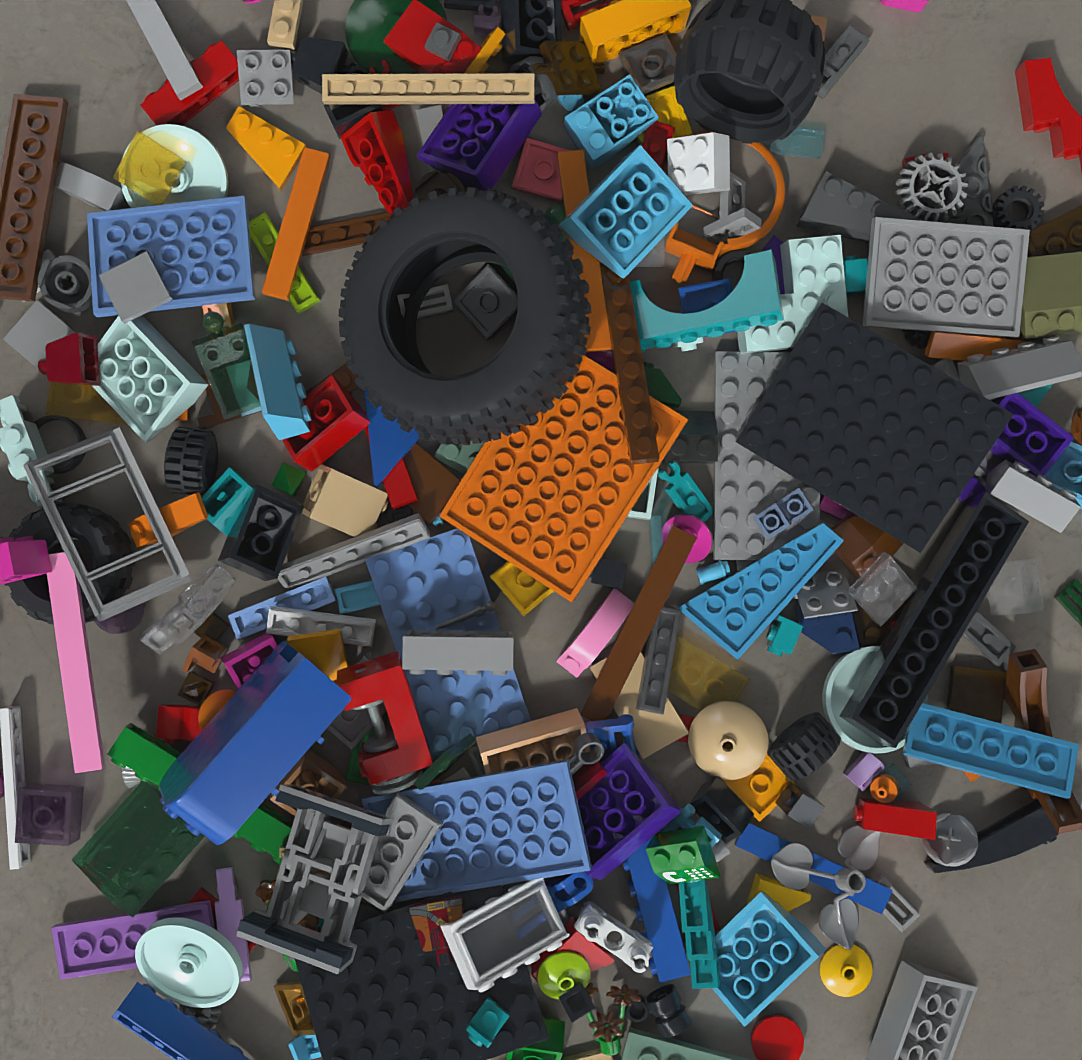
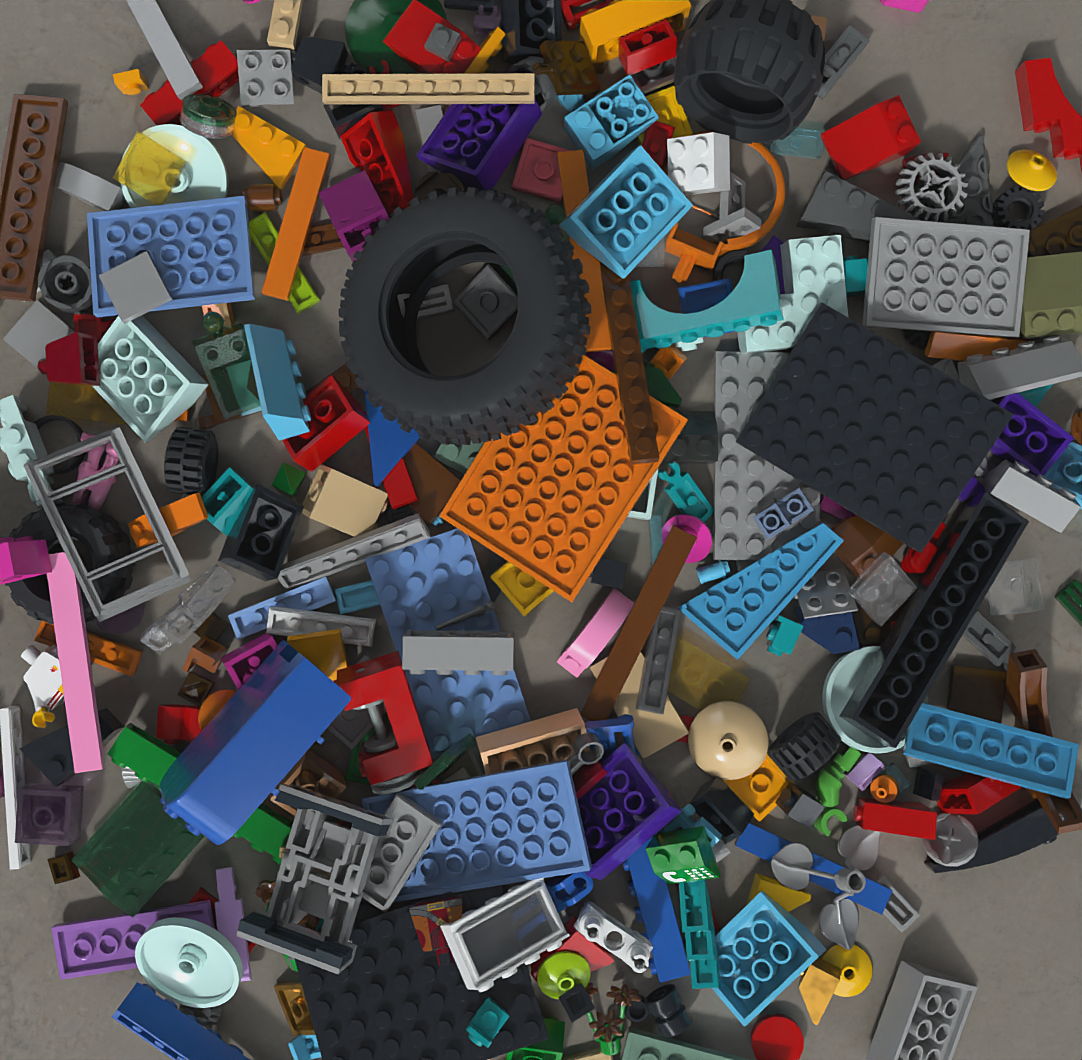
none -> black wedge [19,708,125,787]
none -> white torso [21,645,92,728]
none -> orange tile [34,621,144,676]
none -> dark brown tile [48,851,81,884]
none -> bright pink piece [72,432,130,509]
none -> red plate [73,314,116,342]
none -> light orange plate [113,69,149,95]
none -> piece [180,94,237,139]
none -> reddish brown brick [242,183,283,212]
none -> magenta slope [318,170,390,262]
none -> red brick [619,19,677,76]
none -> orange plate [650,344,688,379]
none -> slope [799,957,841,1025]
none -> bright green piece [814,747,862,837]
none -> red slope [820,95,921,180]
none -> red arm [901,522,946,573]
none -> black plate [913,768,944,802]
none -> red slope [936,772,1021,814]
none -> yellow dish [1006,149,1057,191]

